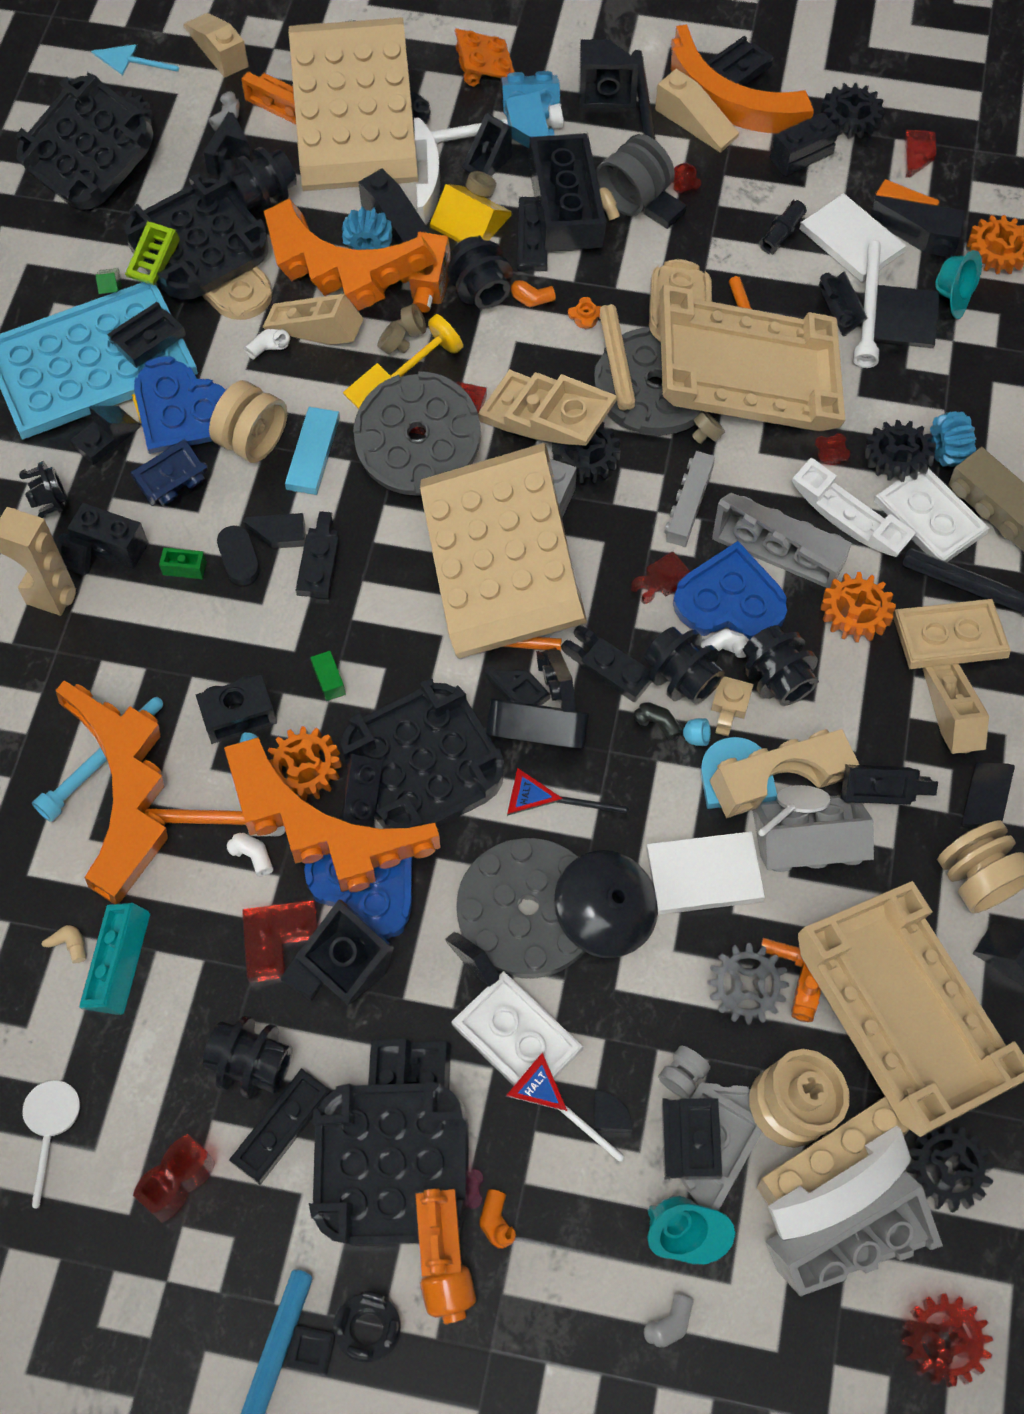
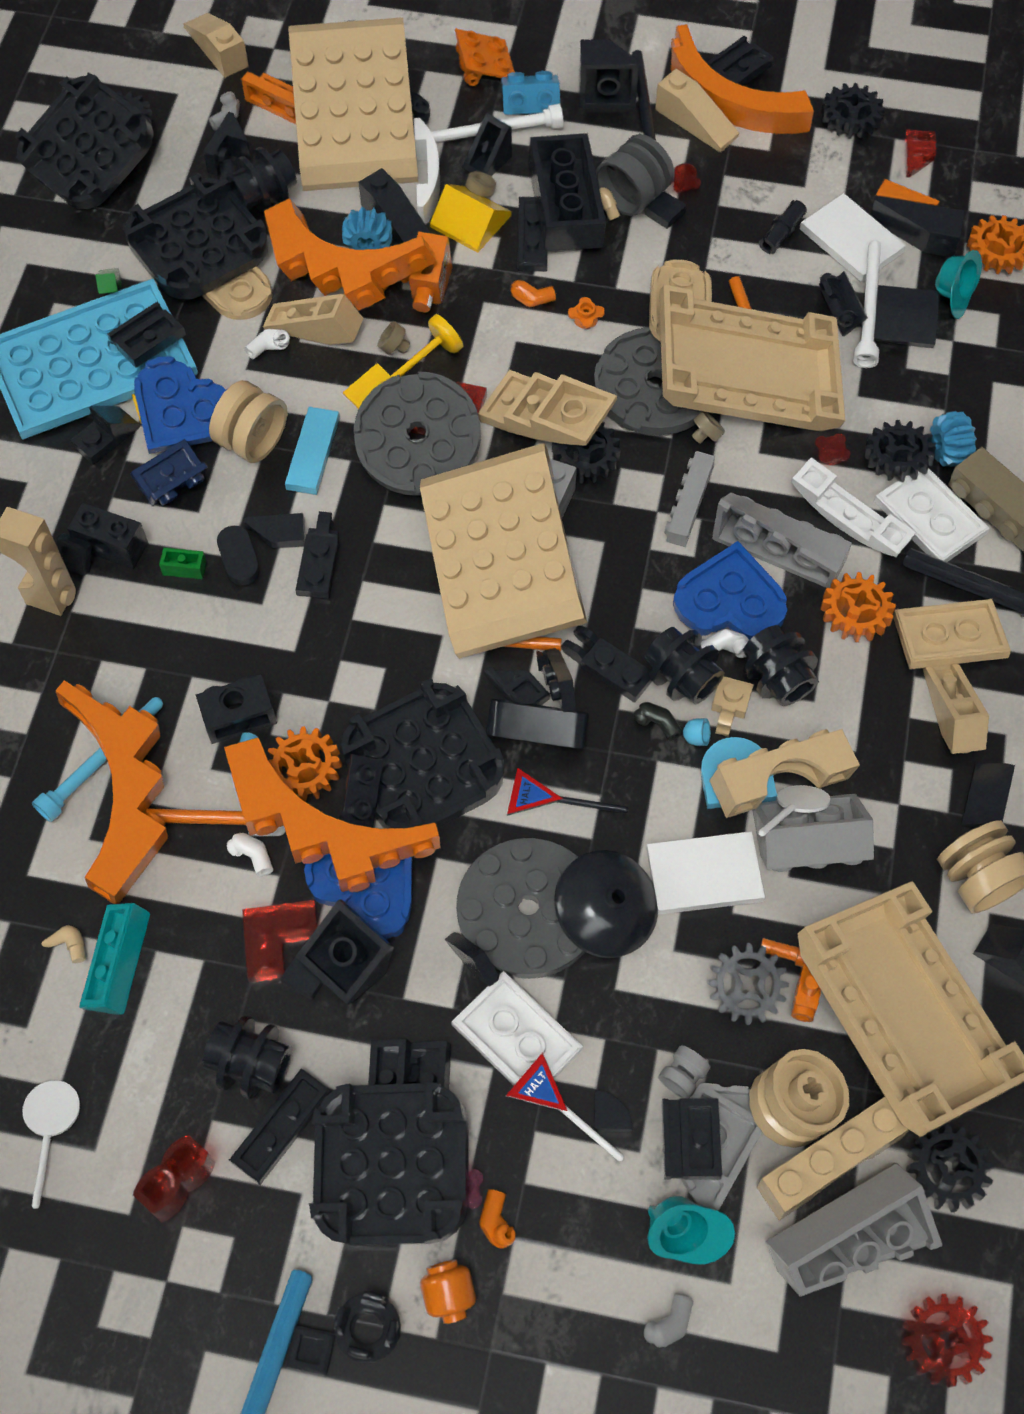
black piece [19,461,67,518] -> none
medium azure piece [91,44,179,76] -> none
lime slope [125,221,180,286] -> none
green piece [310,651,346,702] -> none
dark tan tile [395,304,426,337] -> none
orange hinge [416,1189,462,1277] -> none
black piece [447,235,513,310] -> none
dark azure slope [505,91,555,148] -> none
tan axle [600,304,635,411] -> none
clear red plate [631,551,691,604] -> none
white slope [768,1125,911,1240] -> none
black brick [770,113,838,176] -> none
black hinge [841,764,938,805] -> none

